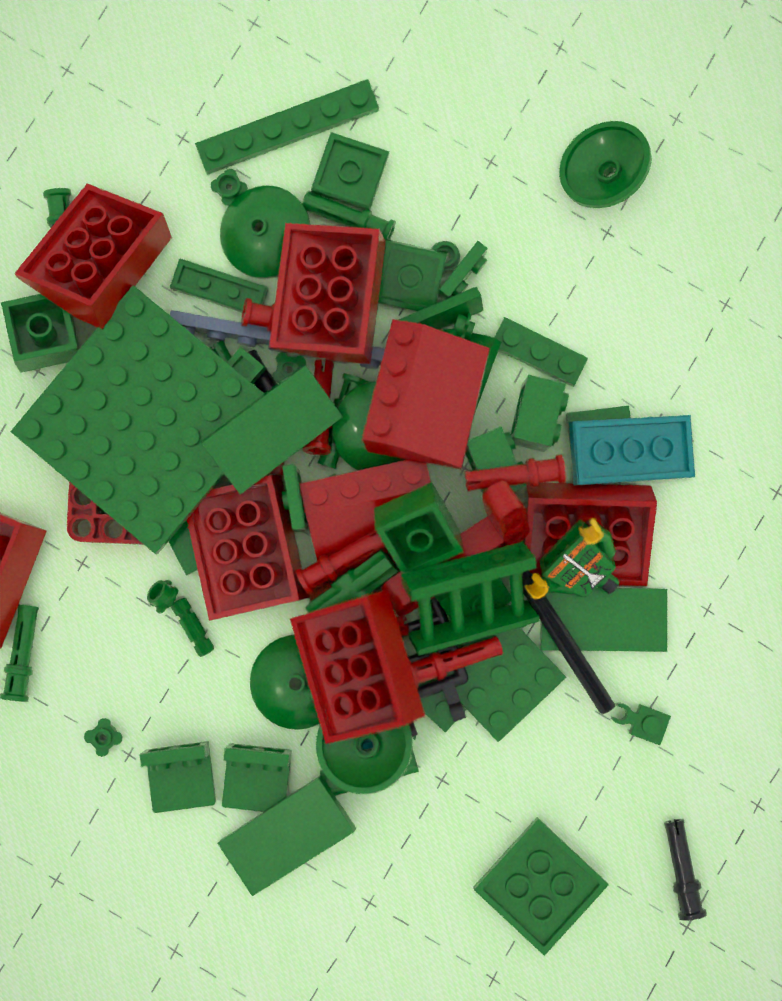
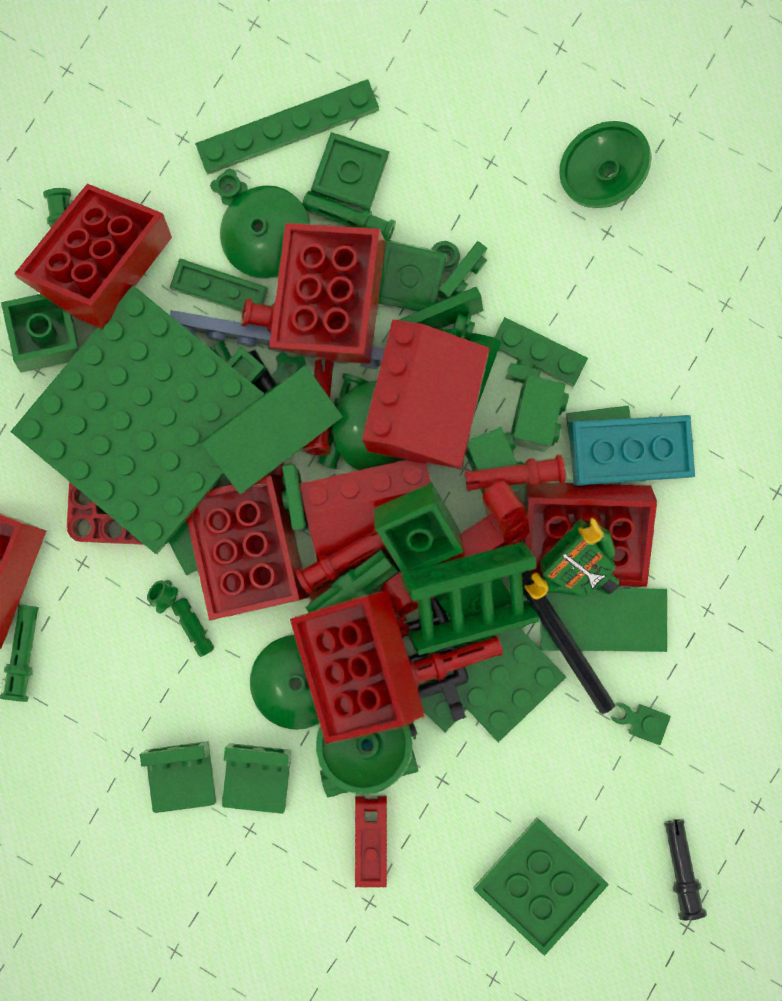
green plate [84,718,122,757] -> none
green tile [217,775,357,896] -> none
none -> red plate [355,796,387,888]
none -> green plate [505,360,541,383]

